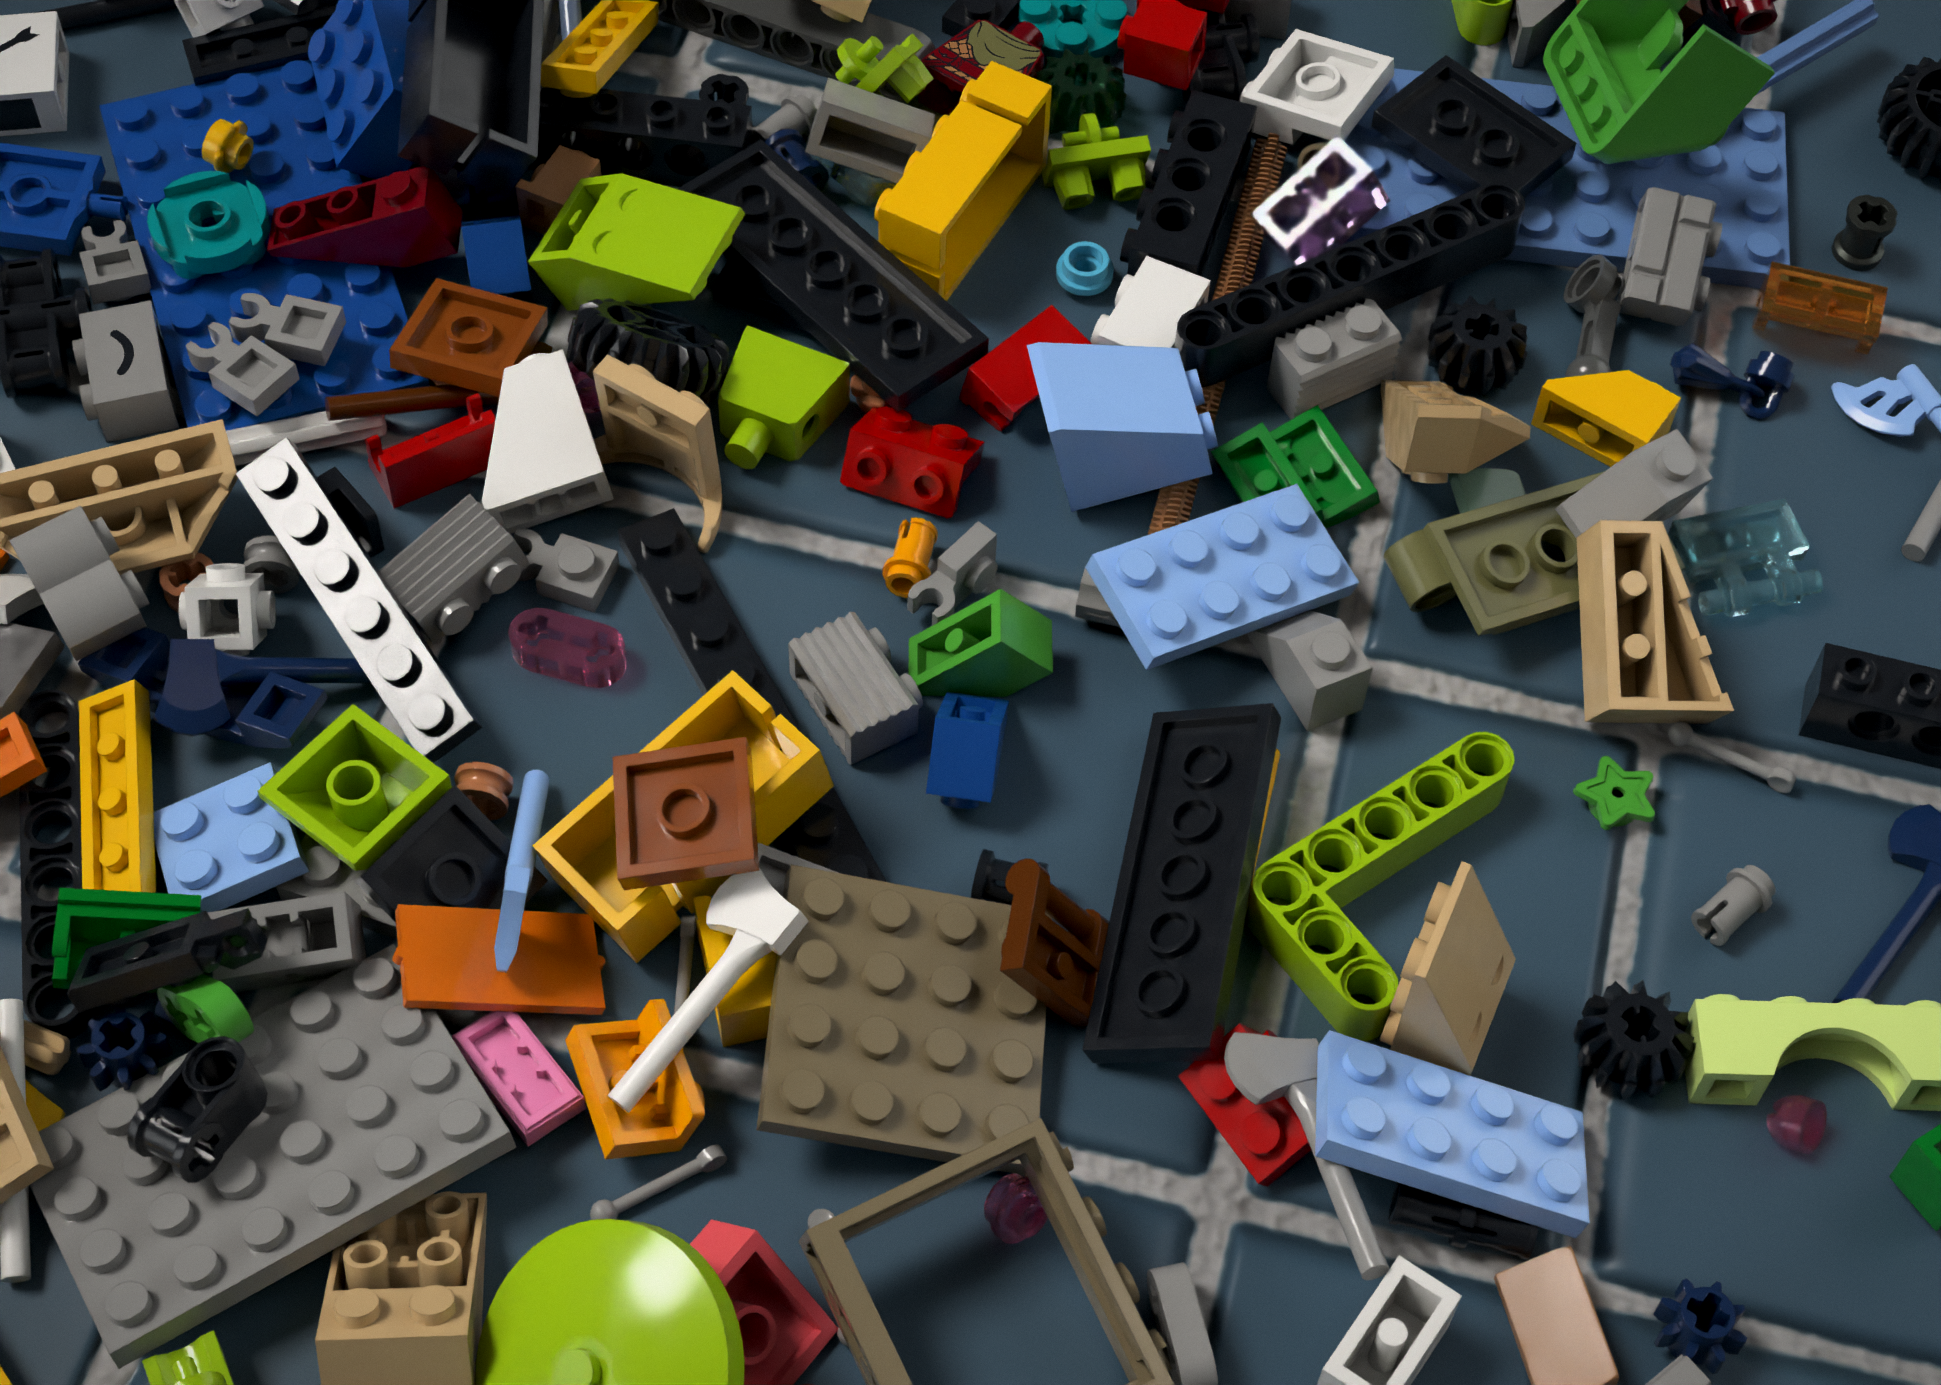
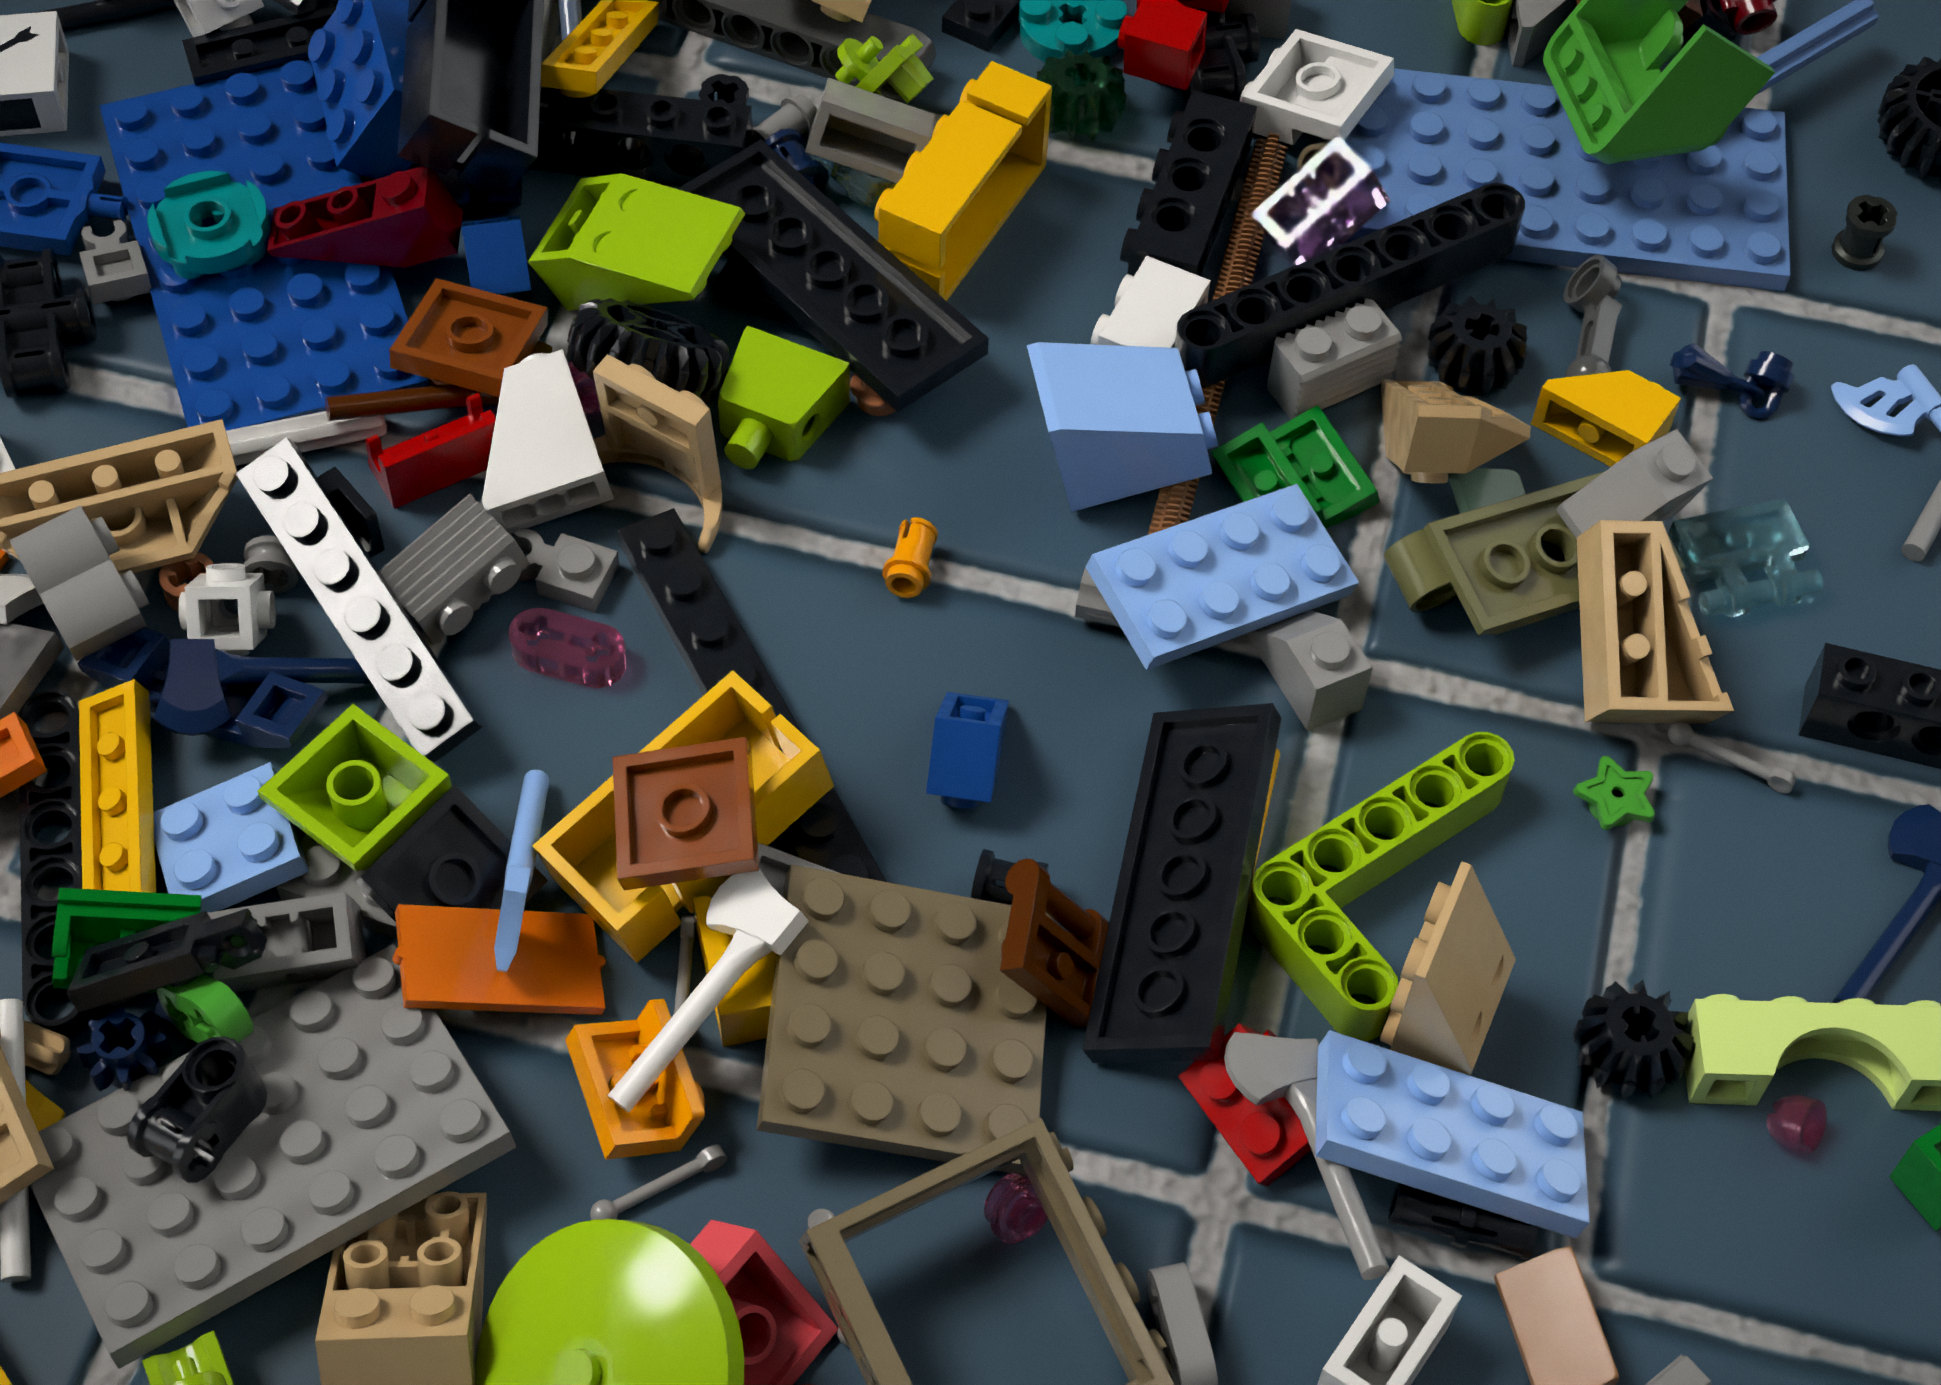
light grey brick [72,300,179,442] -> none
light grey plate [186,322,299,416] -> none
yellow plate [202,119,254,173] -> none
light grey plate [228,293,346,366] -> none
bright pink plate [451,1011,586,1147] -> none
nougat bush [454,762,514,820] -> none
medium nougat brick [515,145,602,235] -> none
light grey brick [788,612,923,765] -> none
red bracket [840,406,985,518] -> none
light grey plate [907,521,998,626] -> none
bright green slope [908,589,1053,697] -> none
torso [918,20,1045,115] -> none
red hinge [959,305,1092,431] -> none
lime hips [1042,113,1151,210] -> none
medium azure plate [1056,241,1114,296] -> none
black plate [1371,55,1577,198] -> none
light grey brick [1617,187,1722,326] -> none
dark blue gear [1653,1278,1747,1374] -> none
light grey pin [1691,865,1776,946] -> none
clear orange hinge [1751,261,1888,355] -> none

